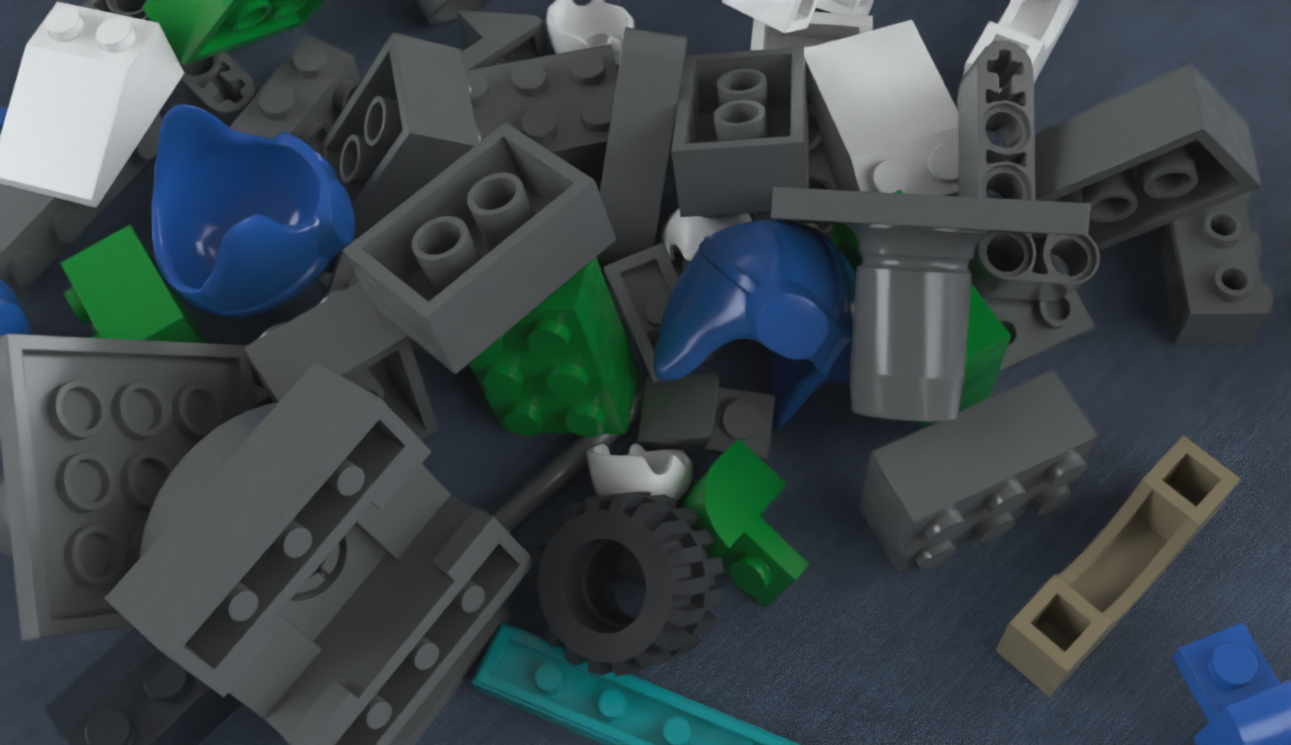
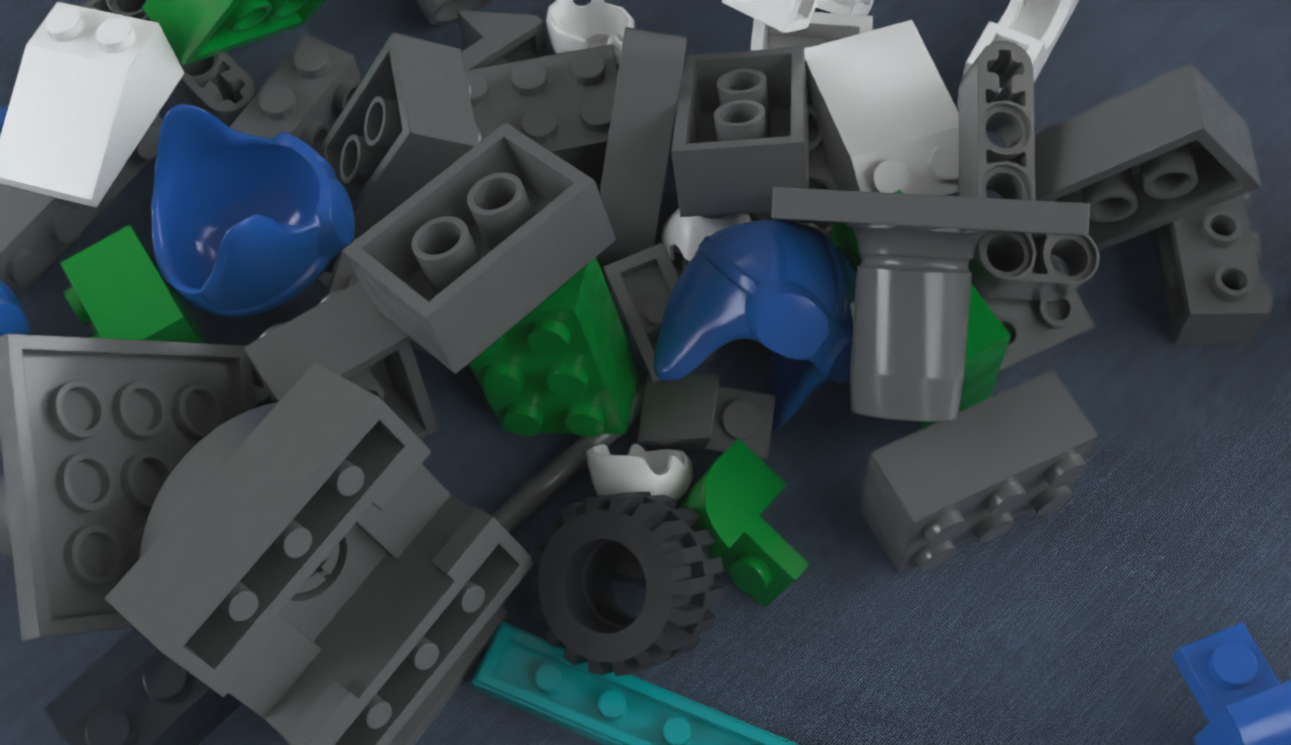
dark tan arch [995,435,1241,698] -> none

